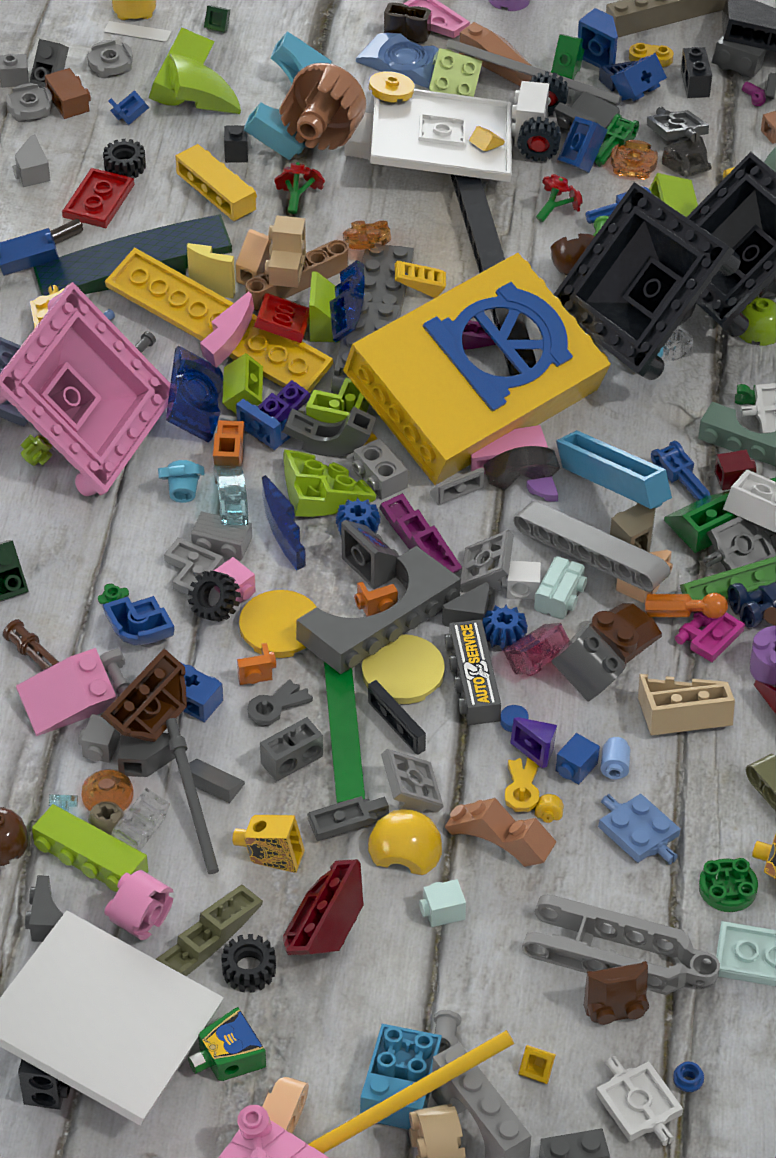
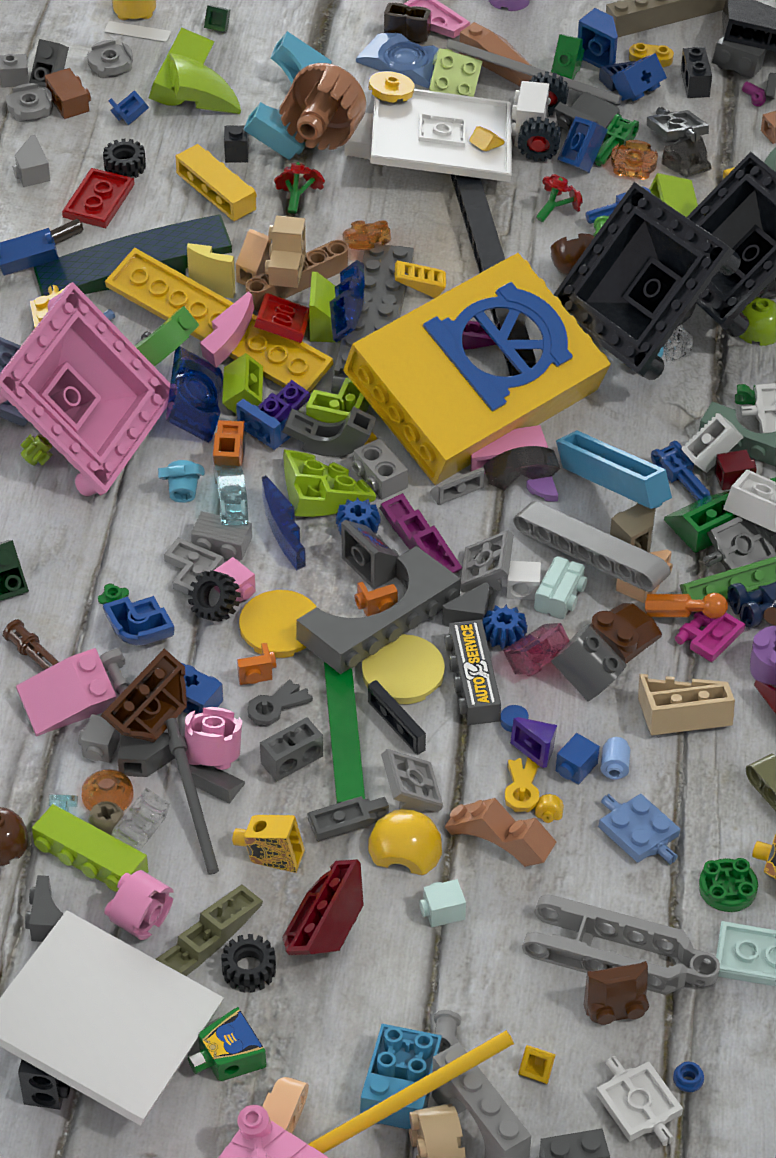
none -> bright green arch [135,306,199,366]
none -> bright pink brick [184,707,242,770]
none -> white brick [682,413,743,473]

